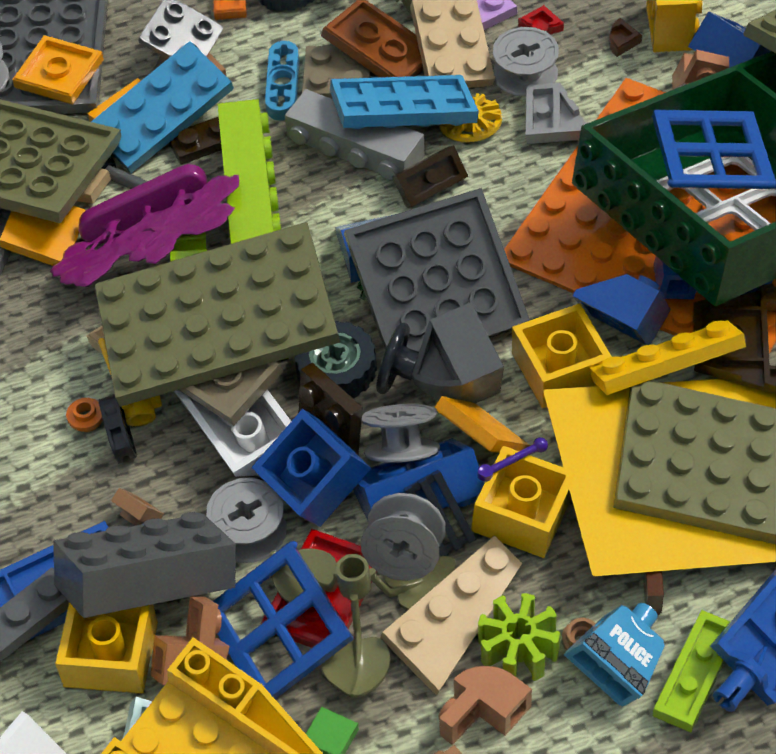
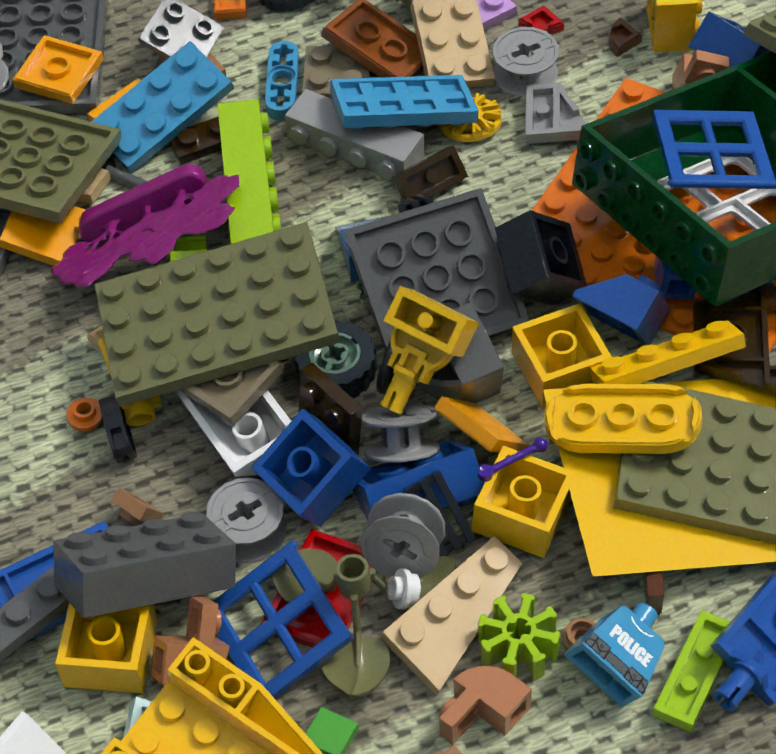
none -> yellow brick [380,286,479,415]
none -> black tile [386,194,434,215]
none -> white plate [387,568,421,609]
none -> black slope [495,210,587,305]
none -> yellow tile [544,384,702,454]

